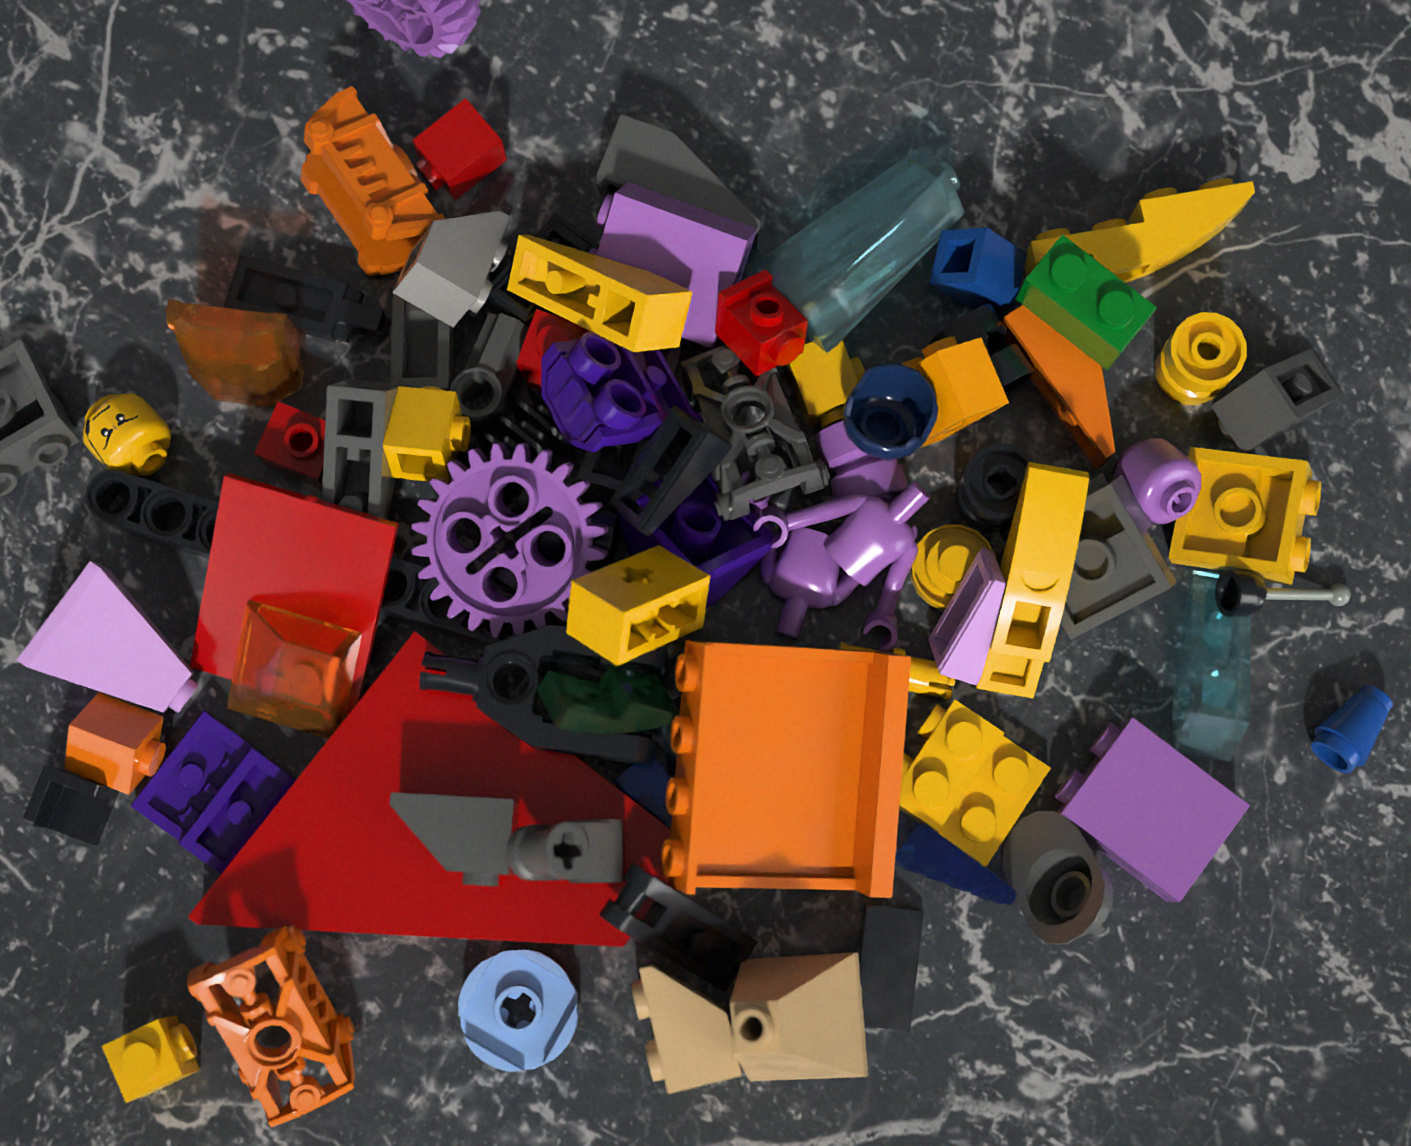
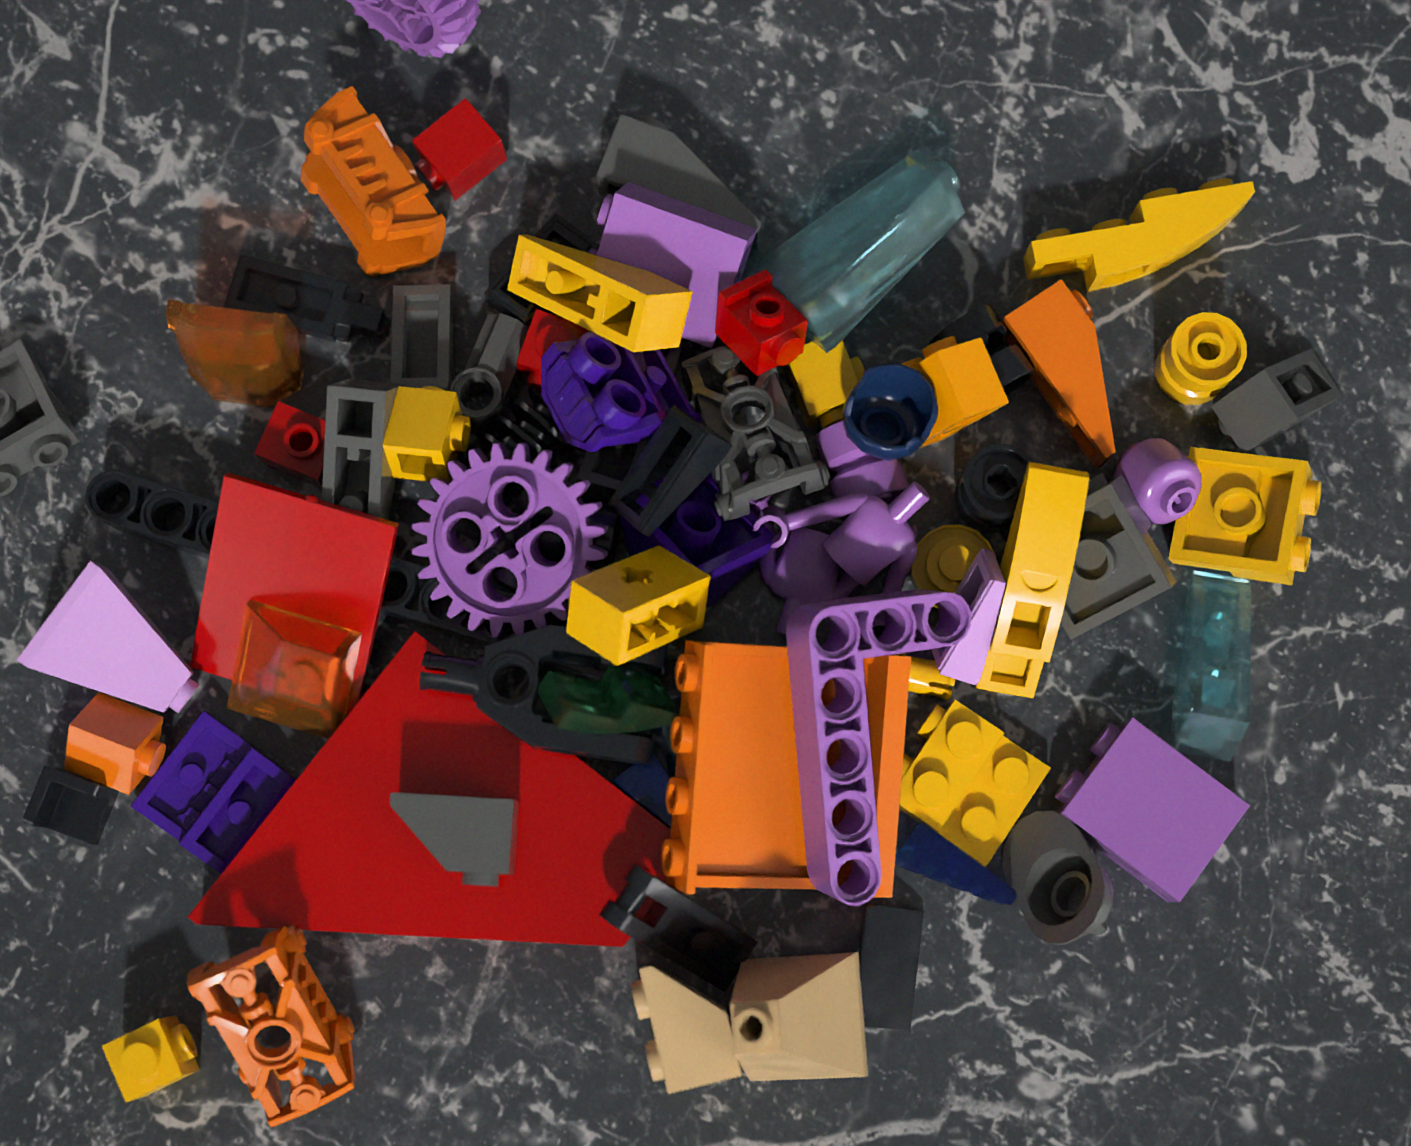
yellow head [83,393,171,476] -> none
light grey slope [392,211,510,327] -> none
light blue plate [458,949,579,1072] -> none
dark grey piece [507,819,624,883] -> none
blue brick [929,227,1027,309] -> none
green brick [1016,234,1157,371] -> none
black hinge [1215,570,1351,617] -> none
blue cone [1311,685,1393,774] -> none
none -> medium lavender beam [786,589,972,906]

